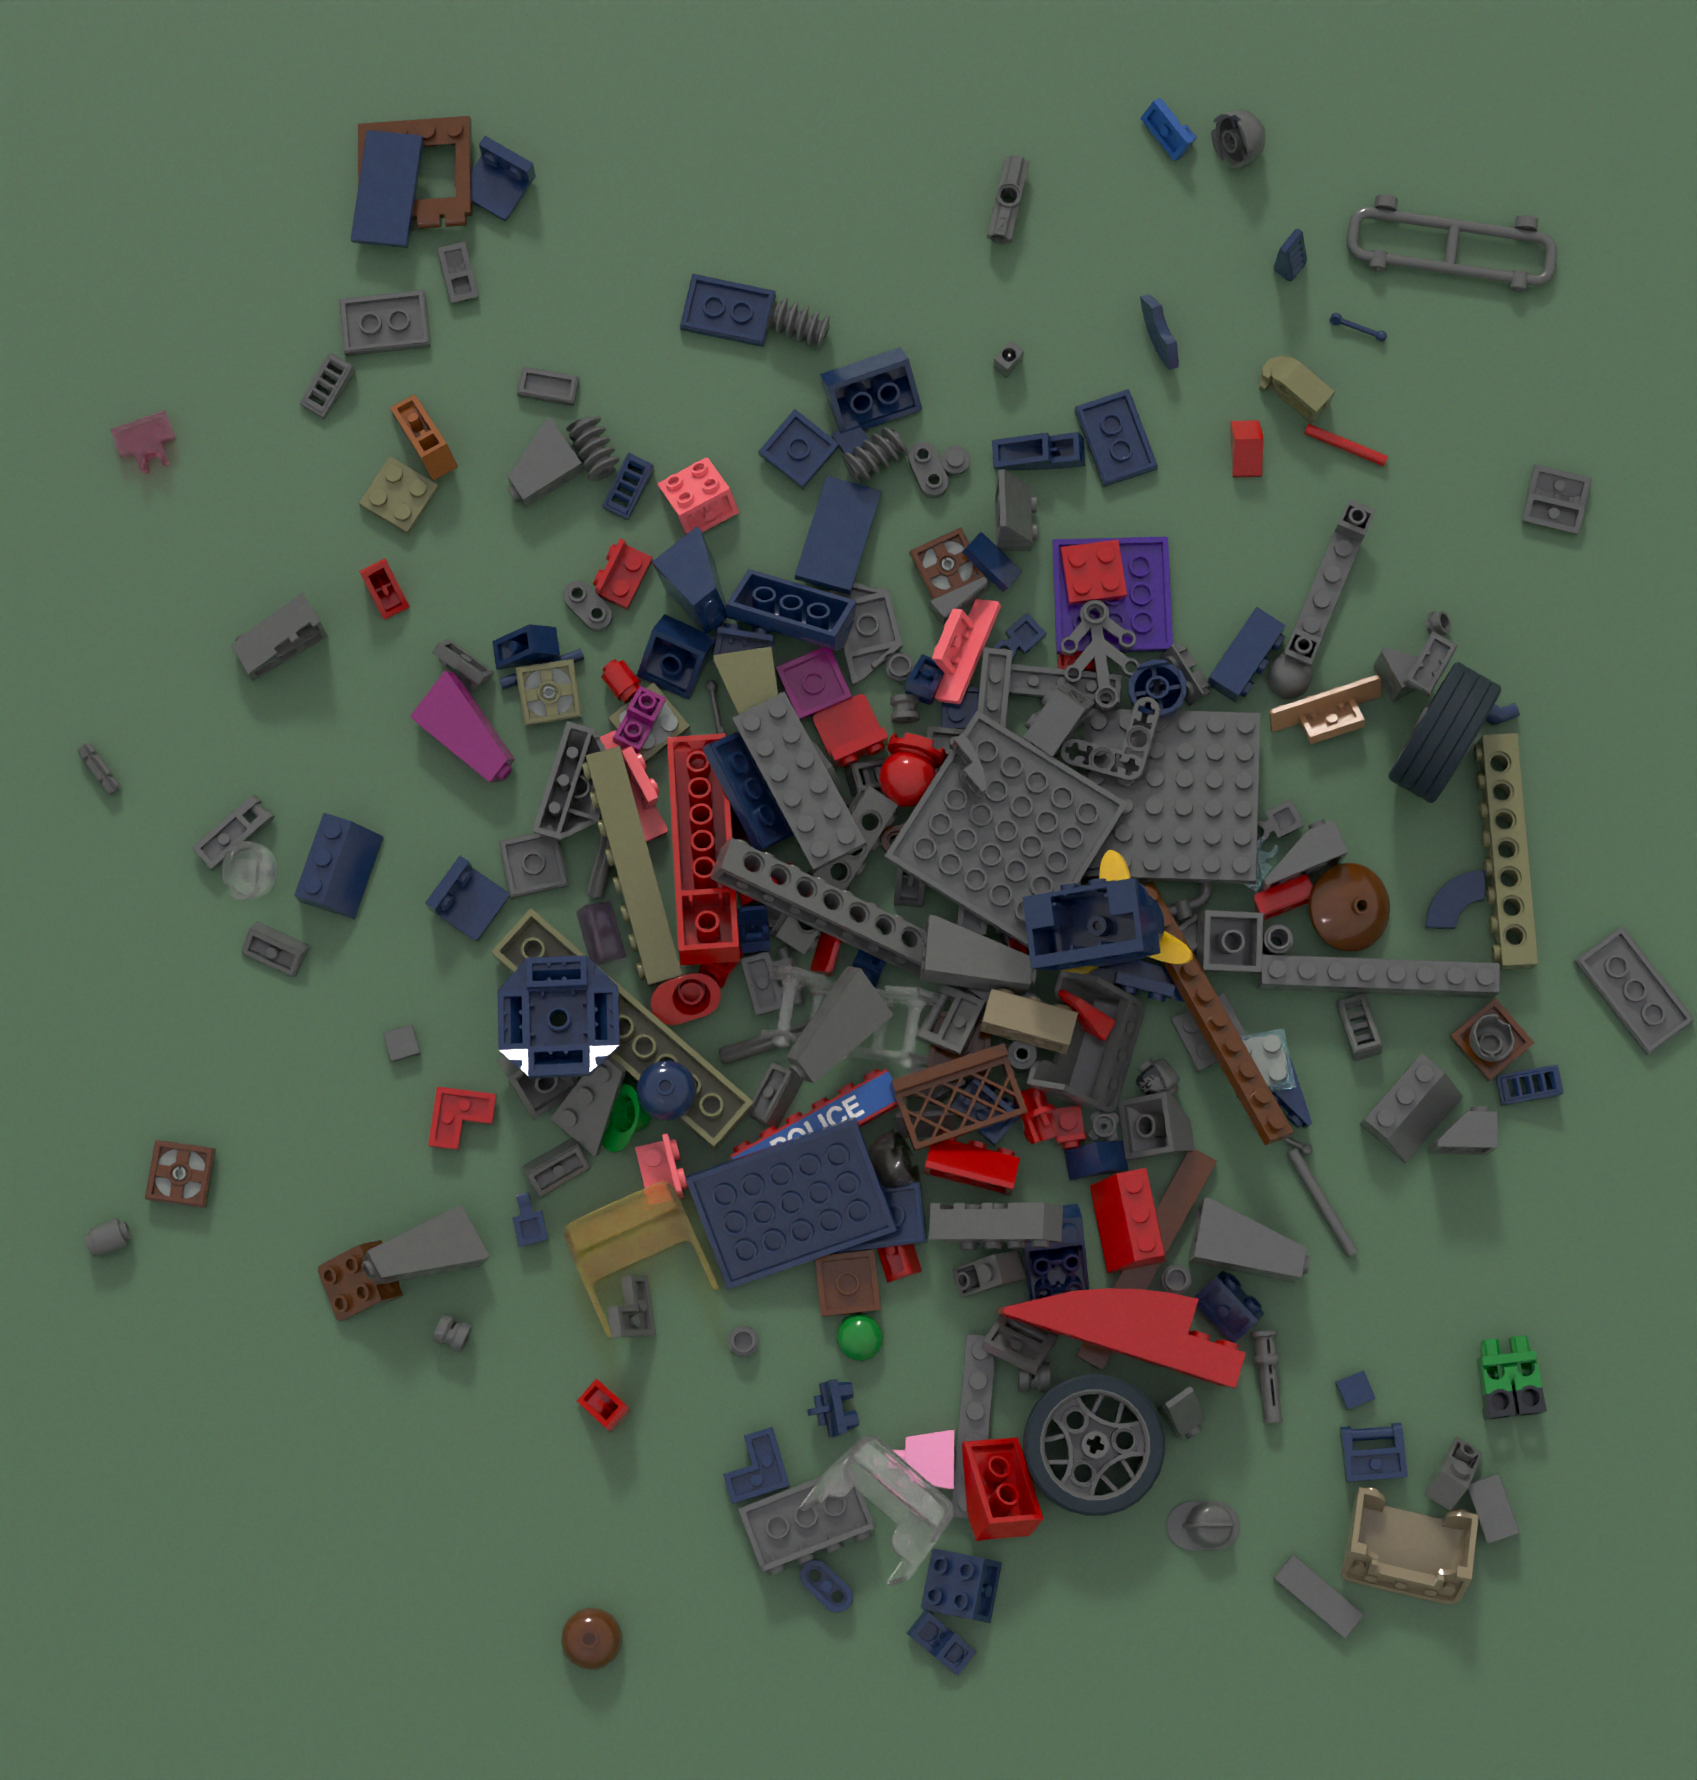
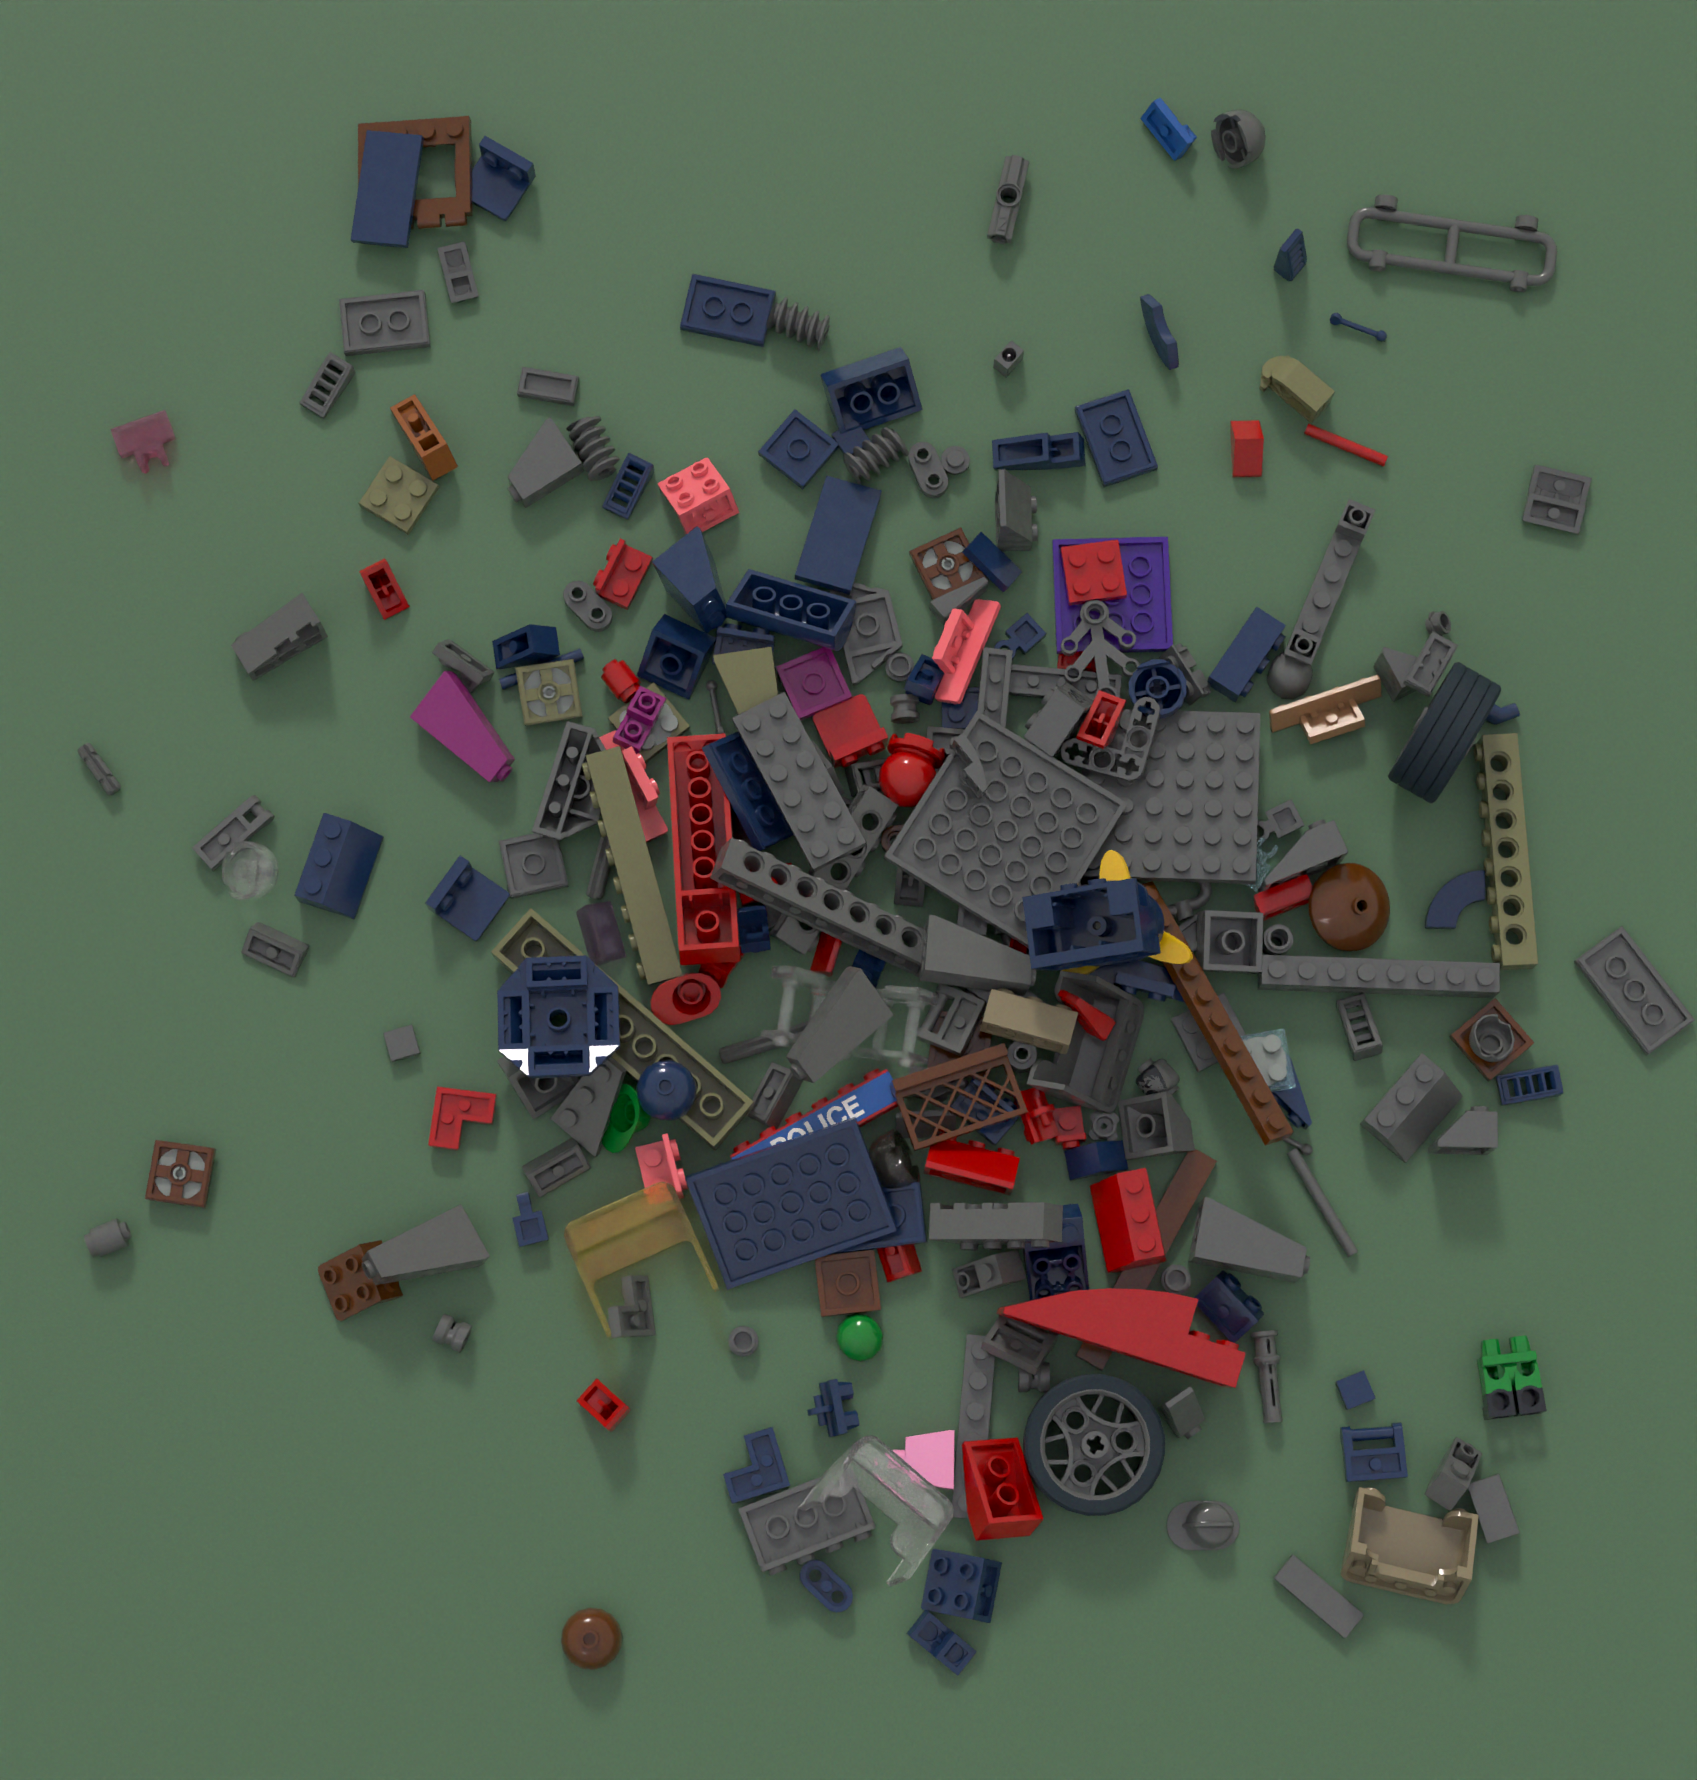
dark grey plate [740,947,805,1017] -> none
none -> red slope [1076,690,1126,749]

